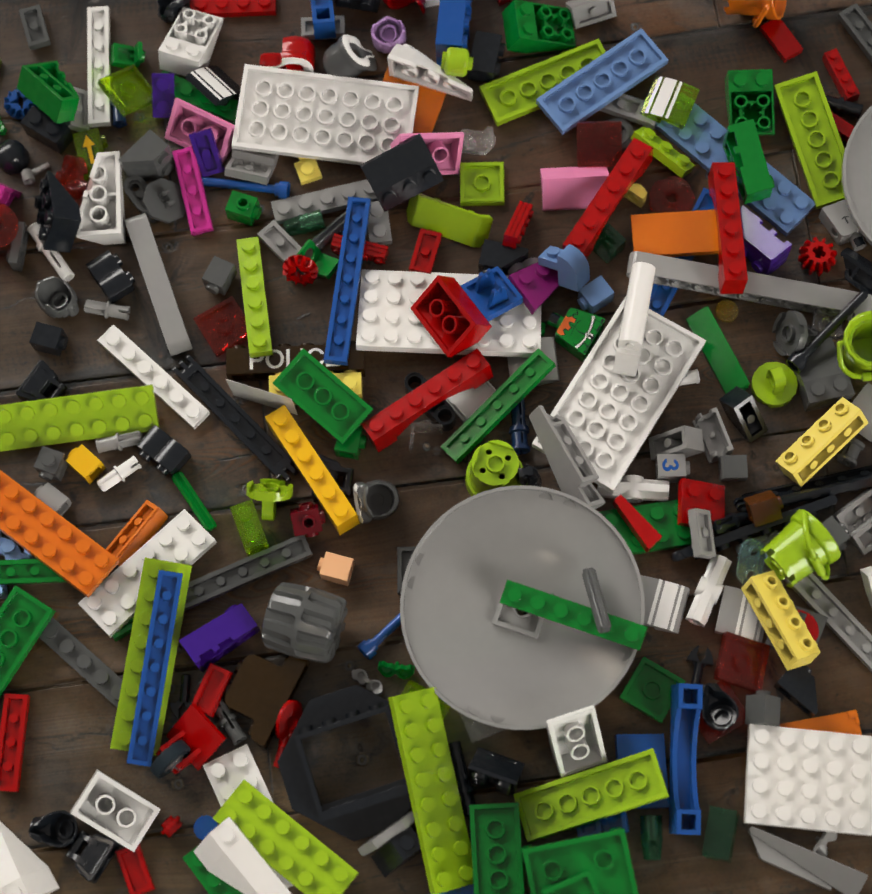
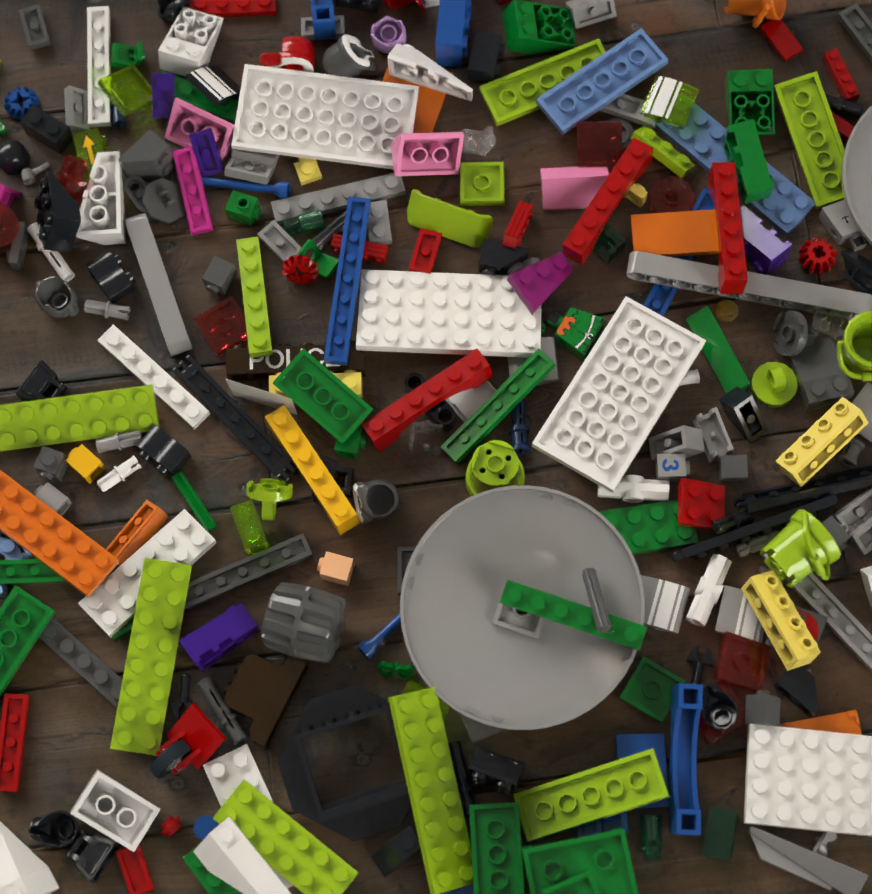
green wedge [17,60,80,124] -> none
black brick [29,322,68,357] -> none
blue plate [126,570,183,767] -> none
red tile [191,663,233,717] -> none
red piece [273,699,303,768] -> none
dark red brick [290,502,326,537] -> none
light grey piece [351,669,383,696] -> none
light grey tile [358,811,415,856] -> none
black slope [360,133,444,212] -> none
red slope [411,275,492,358] -> none
lime head [441,47,473,77] -> none
blue plate [461,266,523,321] -> none
black hinge [518,465,542,487] -> none
light grey wedge [529,405,606,509] -> none
medium blue brick [538,244,590,292] -> none
white slope [546,705,608,777] -> none
medium blue brick [577,275,615,314] -> none
white piece [612,262,656,377] -> none
red piece [612,494,662,553] -> none
light grey plate [688,508,716,559] -> none
clear light blue plate [736,538,766,585] -> none
reddish brown brick [744,489,784,527] -> none
black piece [786,290,868,373] -> none

